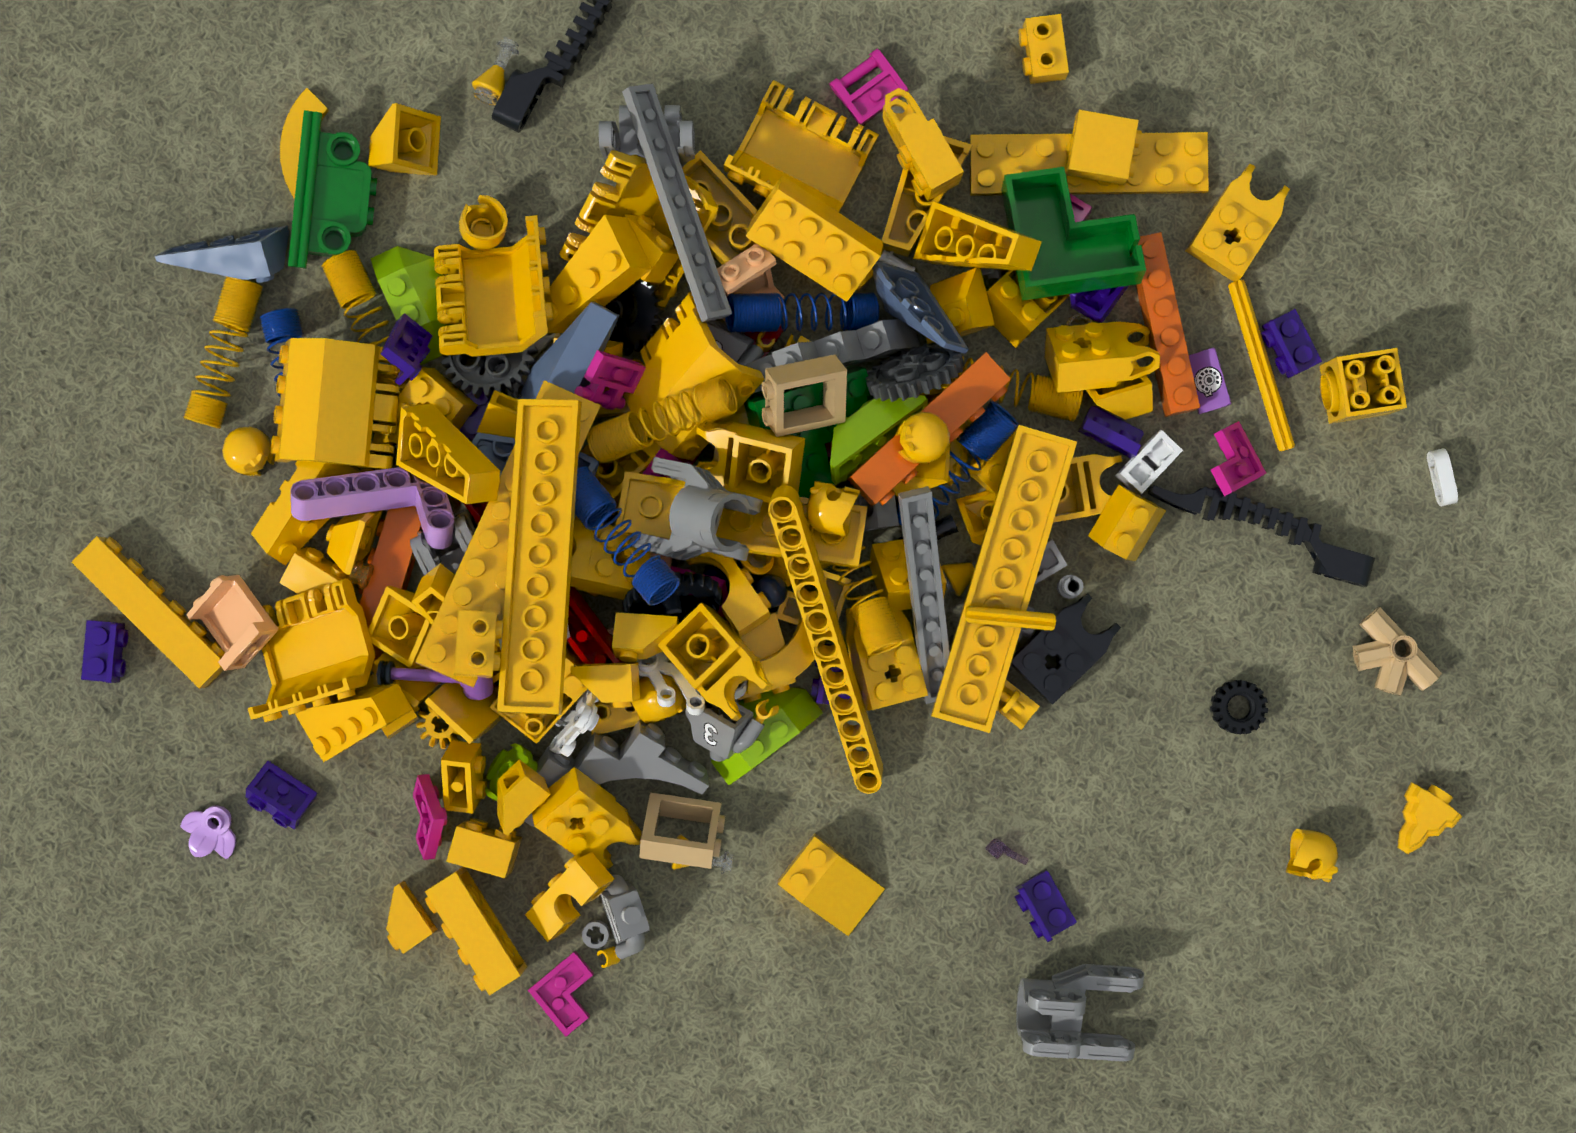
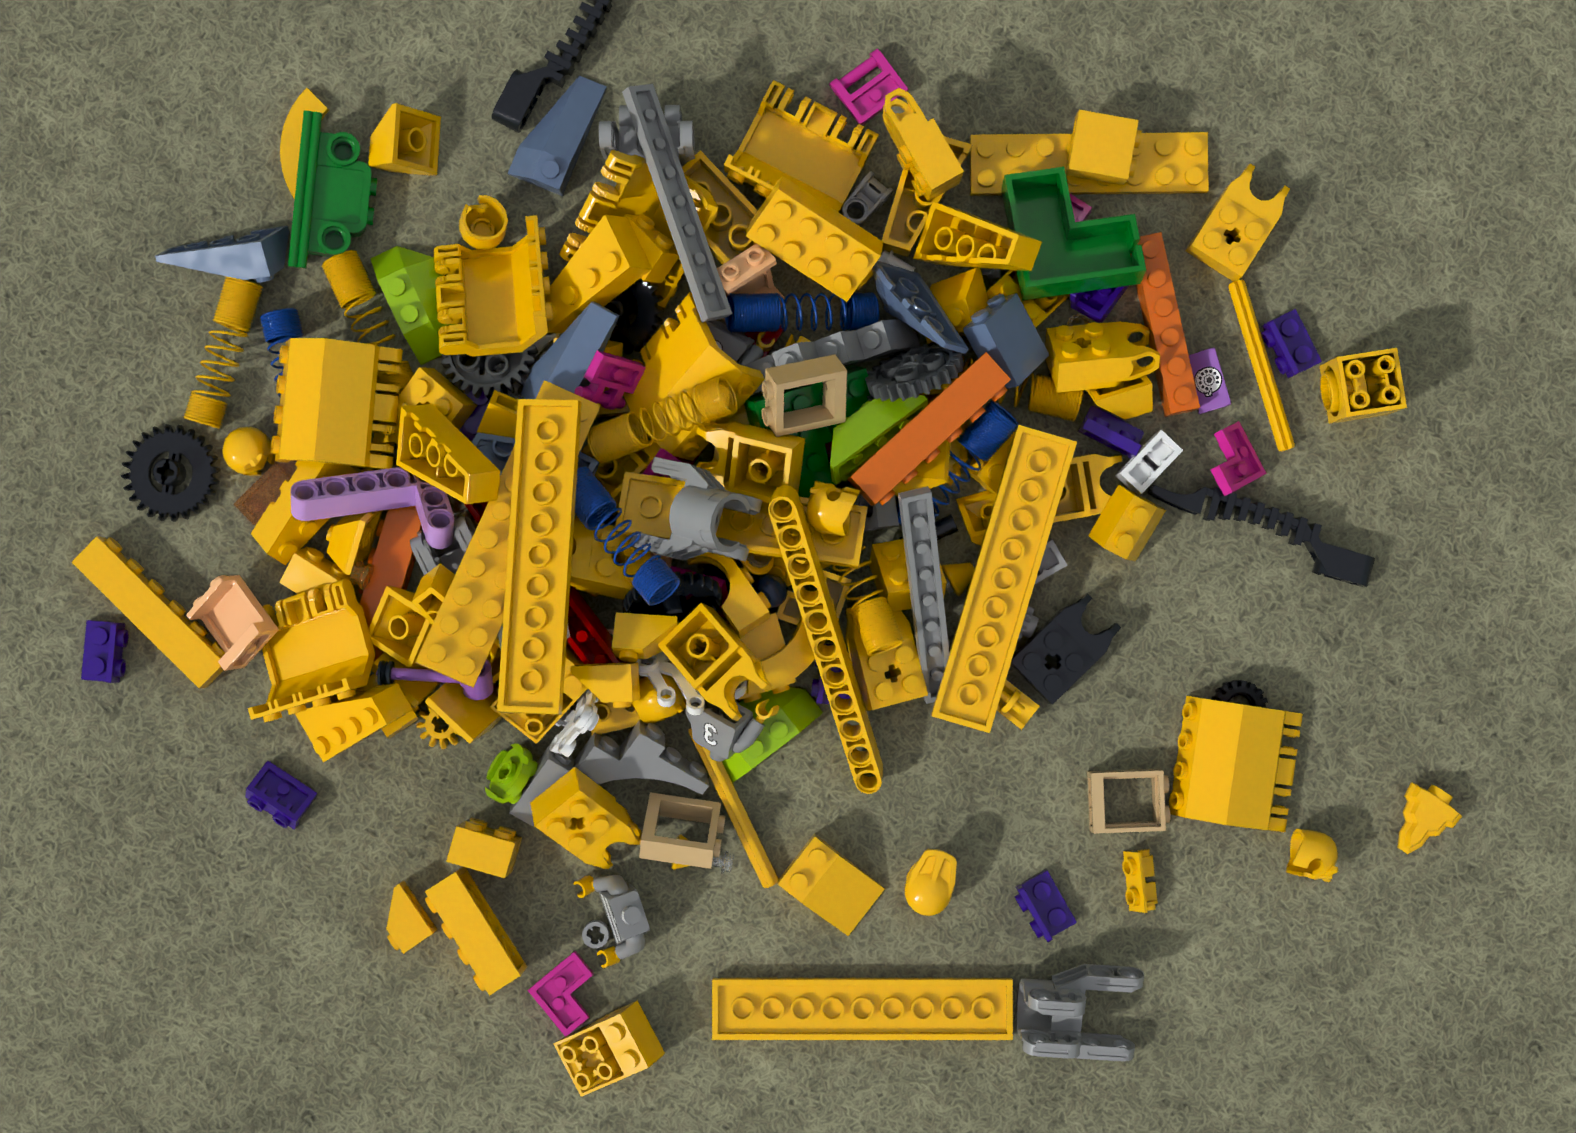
lavender plate [180,806,236,859] -> none
dark purple bracket [380,313,433,386] -> none
dark pink plate [413,774,447,860] -> none
yellow brick [441,740,487,814] -> none
yellow brick [454,610,503,678] -> none
piece [472,37,519,105] -> none
yellow slope [497,759,551,836] -> none
yellow arch [525,852,615,942] -> none
yellow helmet [895,412,950,463] -> none
yellow axle [965,606,1056,631] -> none
clear purple hand [986,838,1028,865] -> none
yellow brick [1018,14,1069,84] -> none
light grey pin [1057,575,1084,599] -> none
tan piece [1352,607,1442,696] -> none
white beam [1427,448,1458,507] -> none
none -> black gear [121,424,221,522]
none -> clear orange tile [234,462,291,526]
none -> sand blue wedge [508,76,607,196]
none -> yellow slope [553,1000,665,1097]
none -> yellow axle [688,728,779,888]
none -> yellow plate [712,978,1013,1040]
none -> light grey piece [841,171,894,227]
none -> yellow helmet [905,849,957,916]
none -> sand blue brick [963,293,1049,389]
none -> tan window [1087,769,1170,834]
none -> yellow hinge [1122,849,1158,913]
none -> yellow hinge [1169,696,1303,832]

